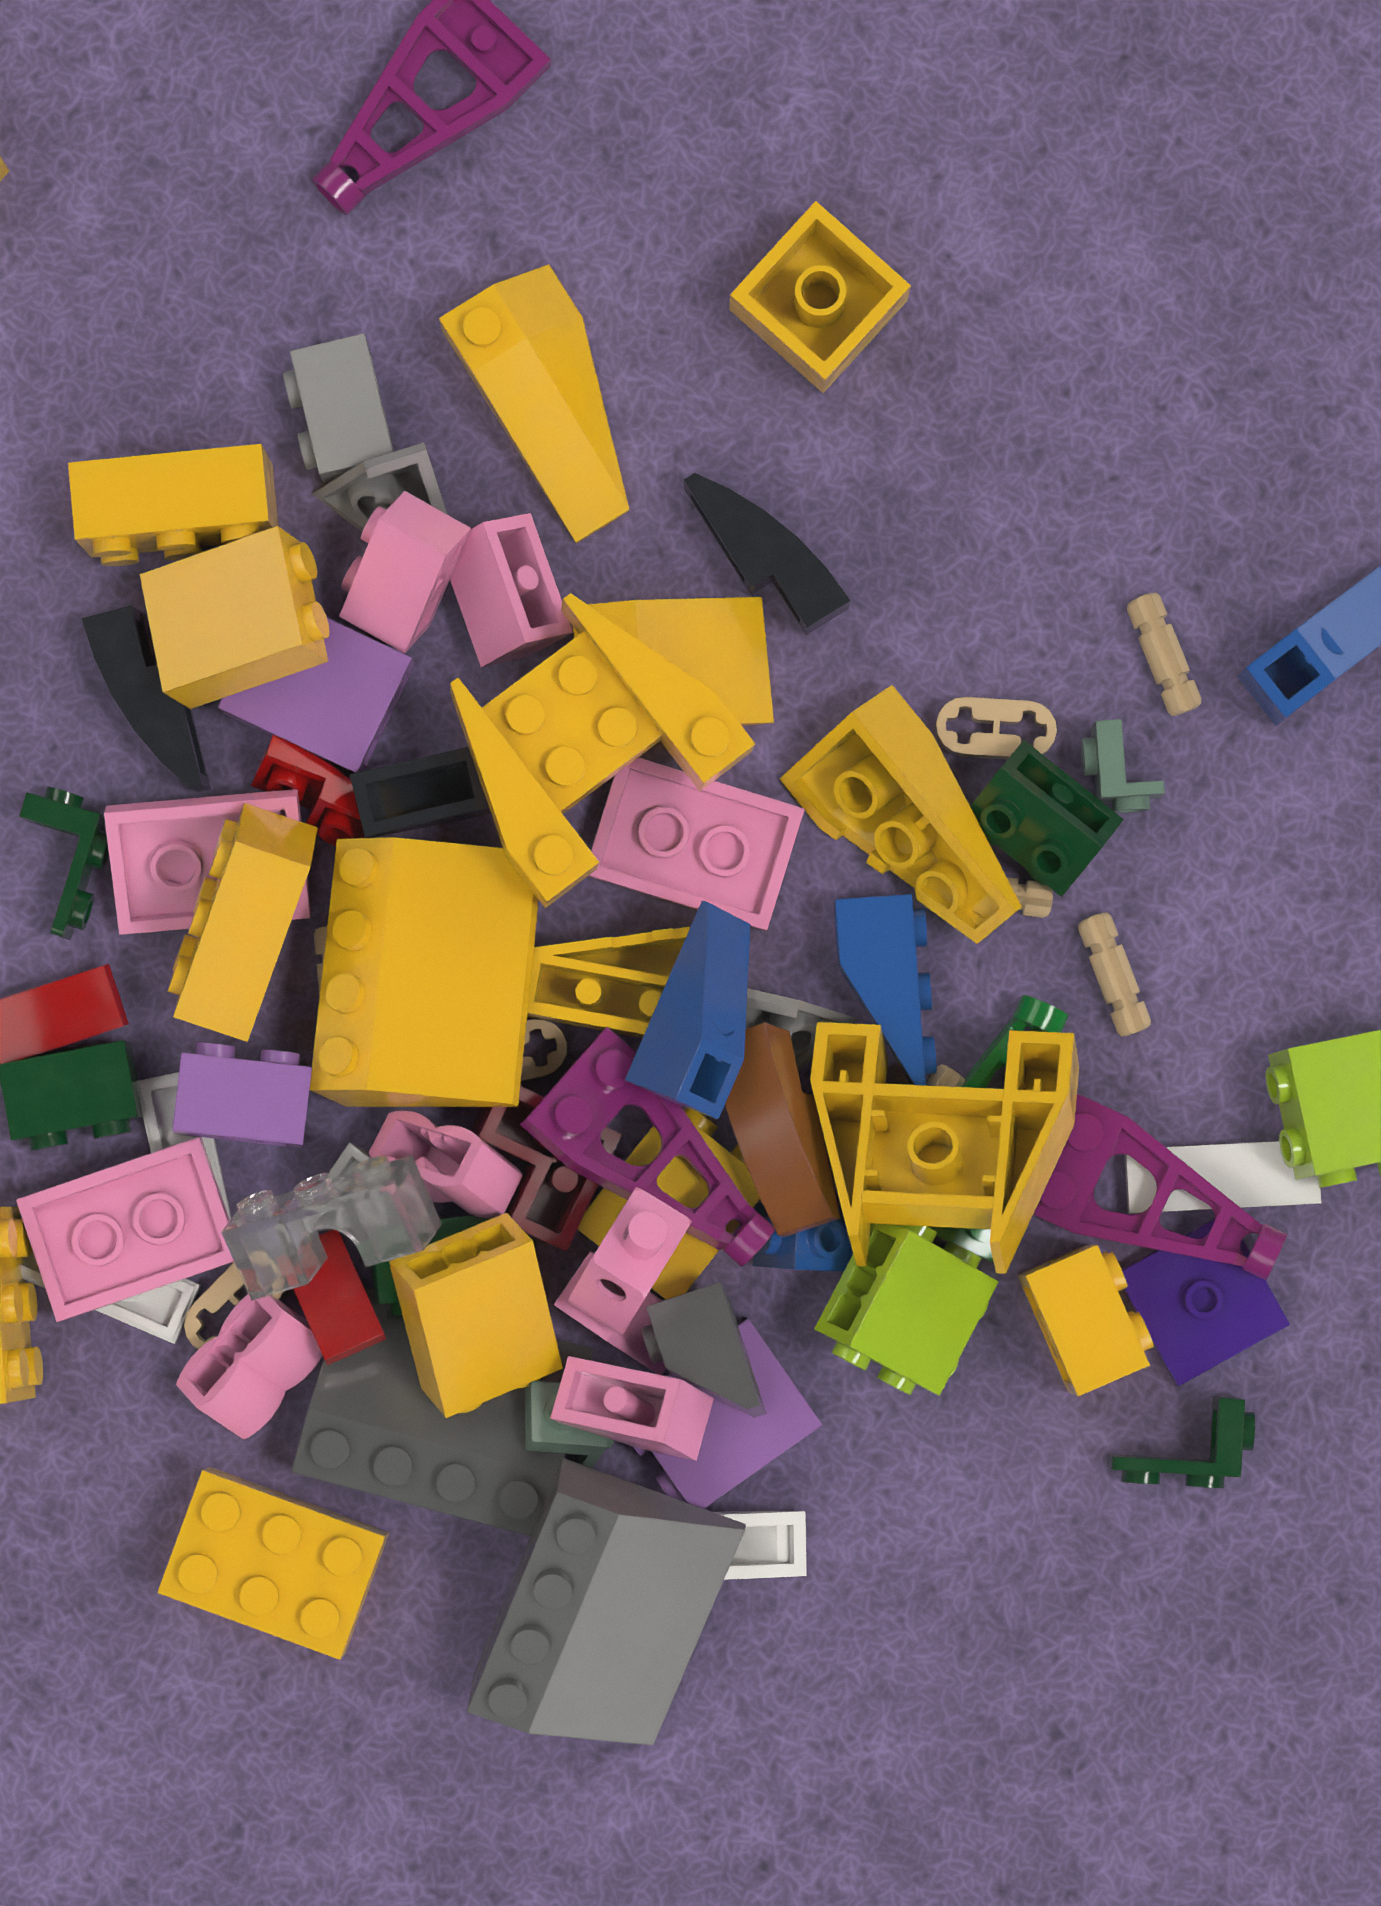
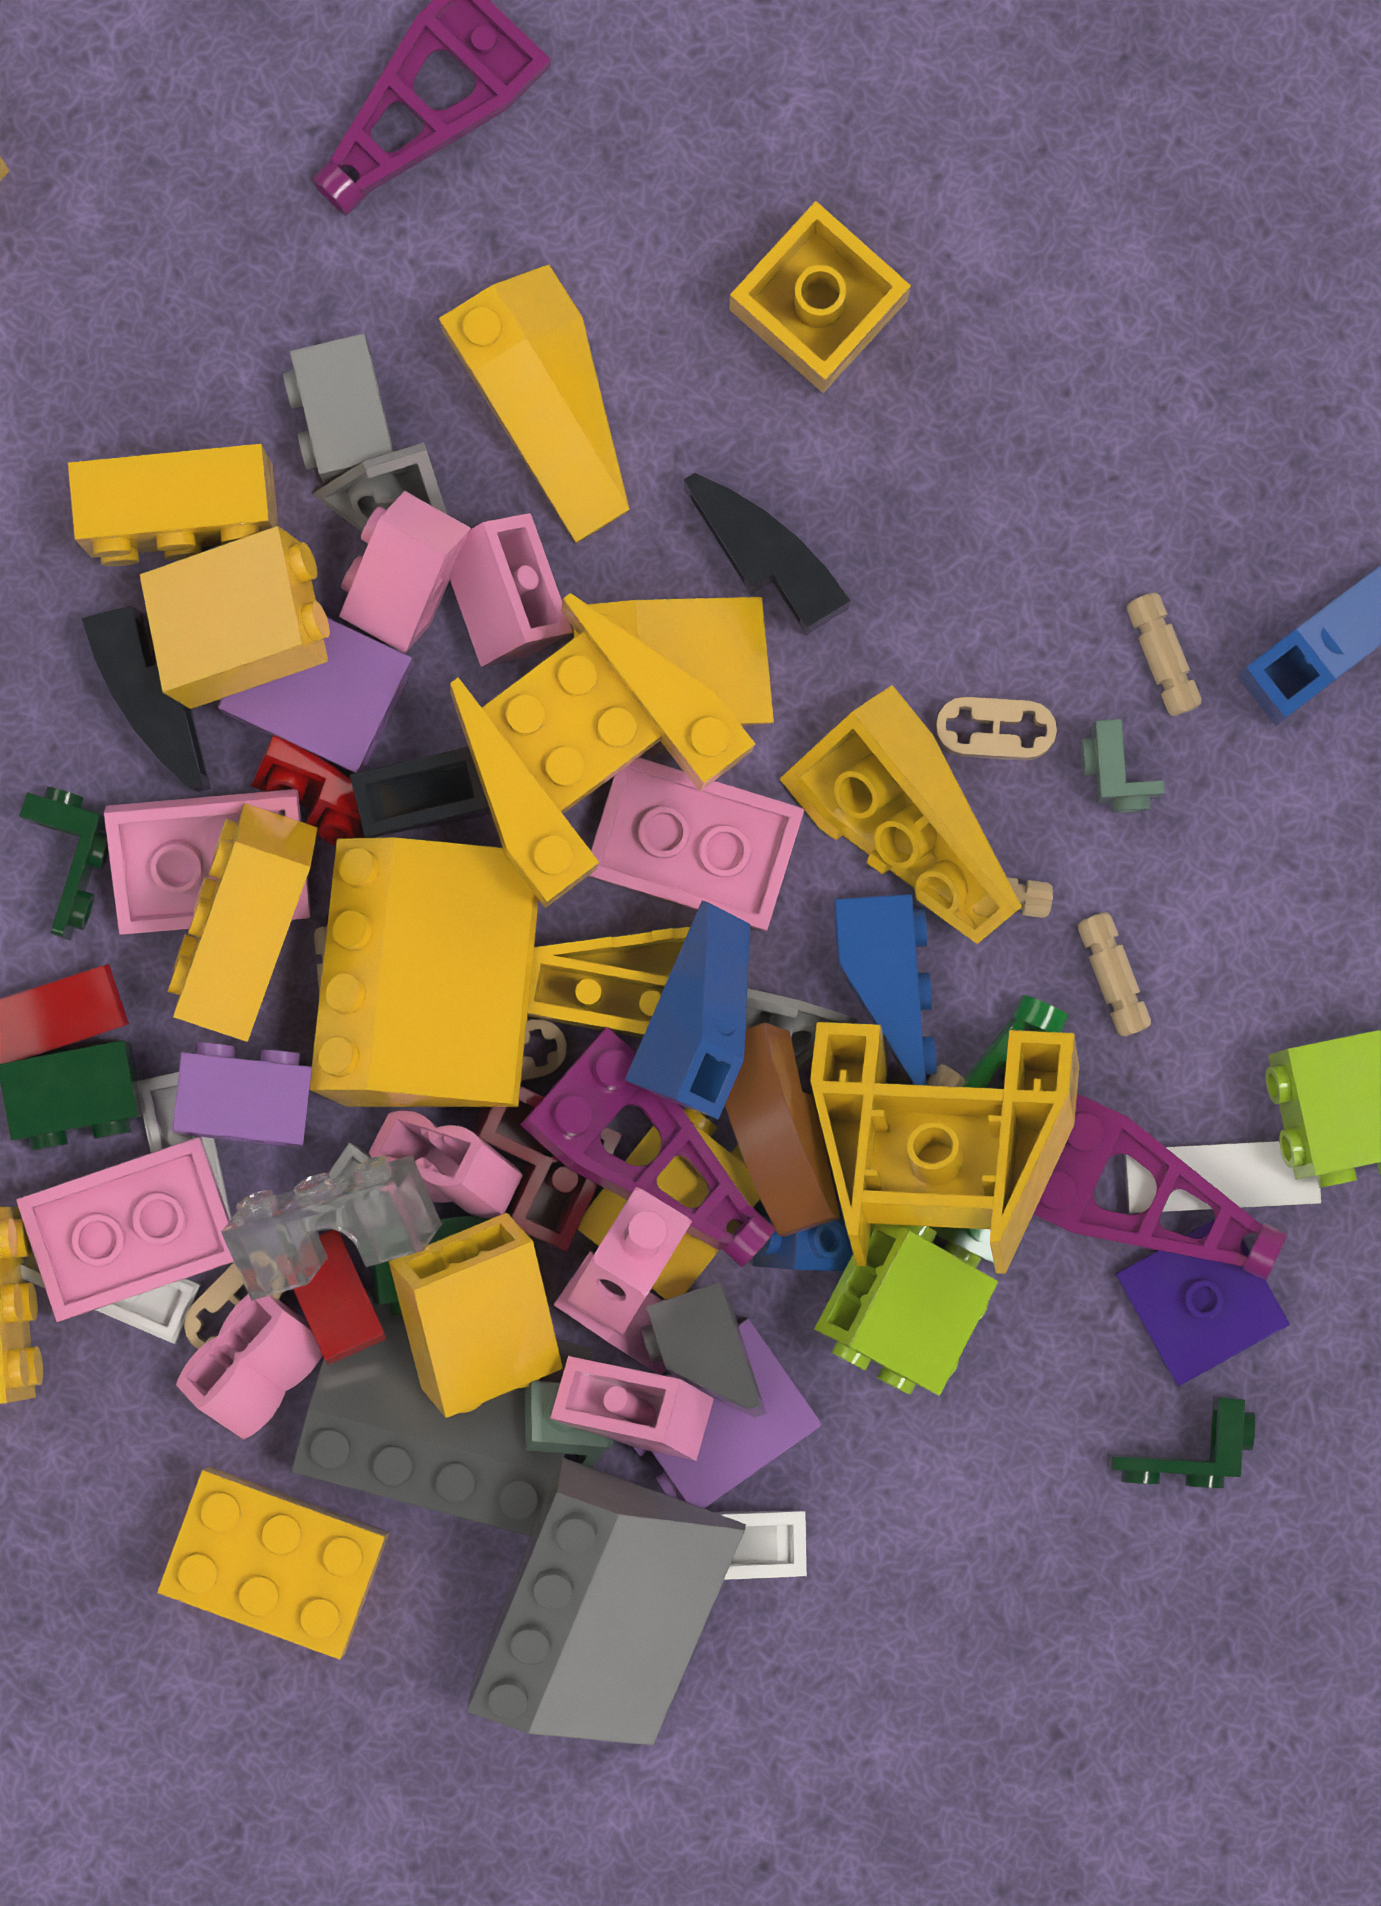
dark green brick [970,740,1124,897] -> none
yellow brick [1017,1244,1154,1396] -> none

